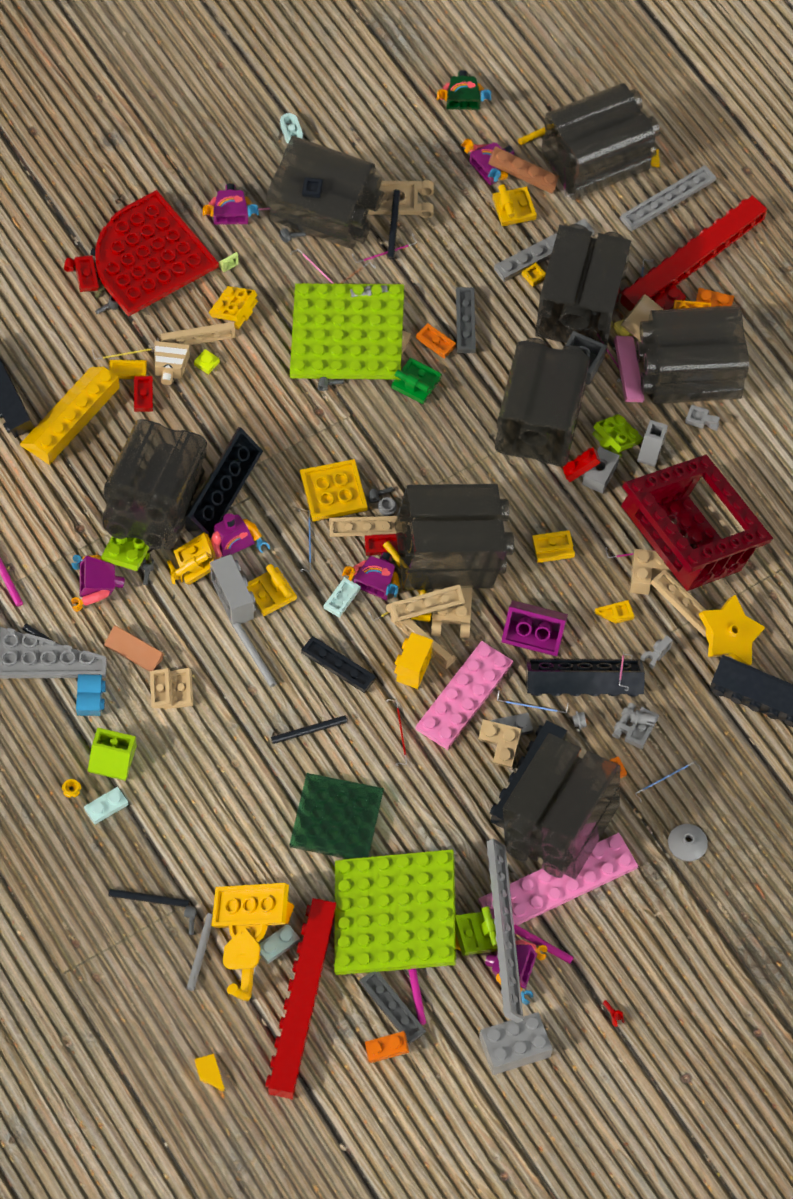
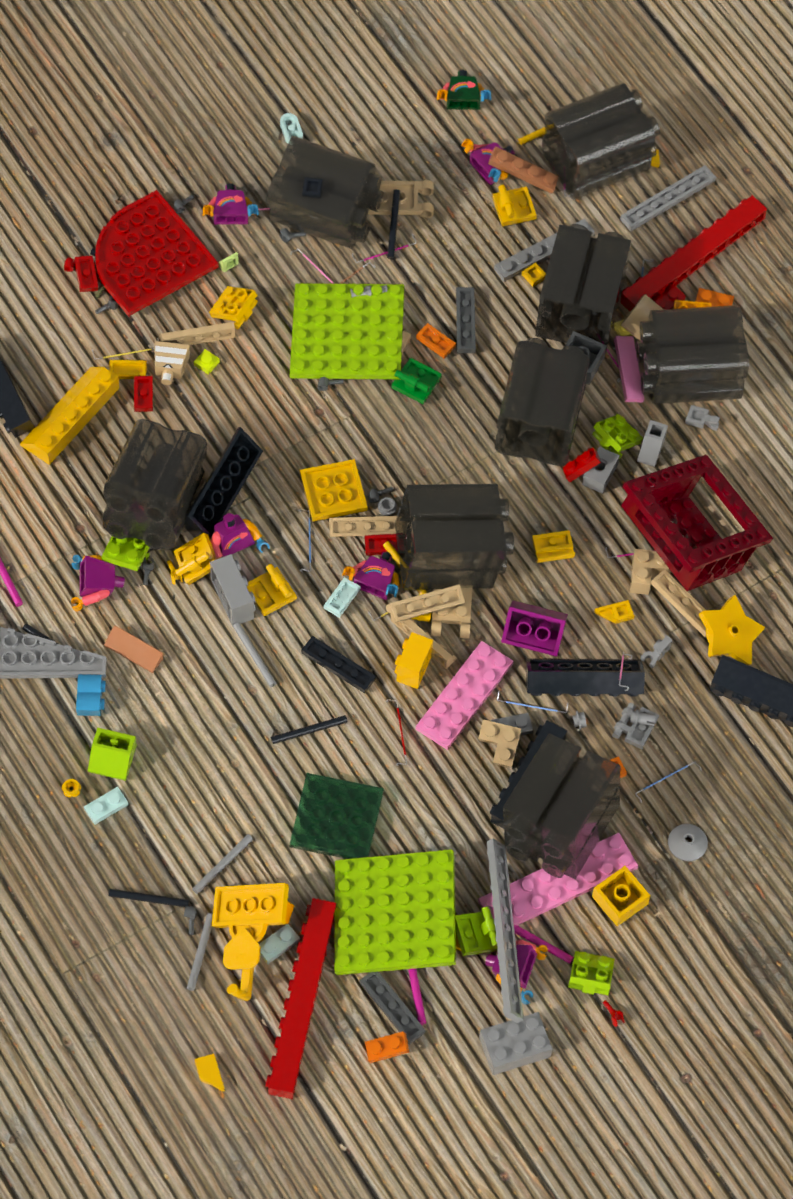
tan slope [150,668,193,709] -> none
none -> dark grey hand [174,194,195,214]
none -> light grey piece [192,834,253,894]
none -> lime plate [568,951,615,996]
none -> yellow brick [592,866,651,926]

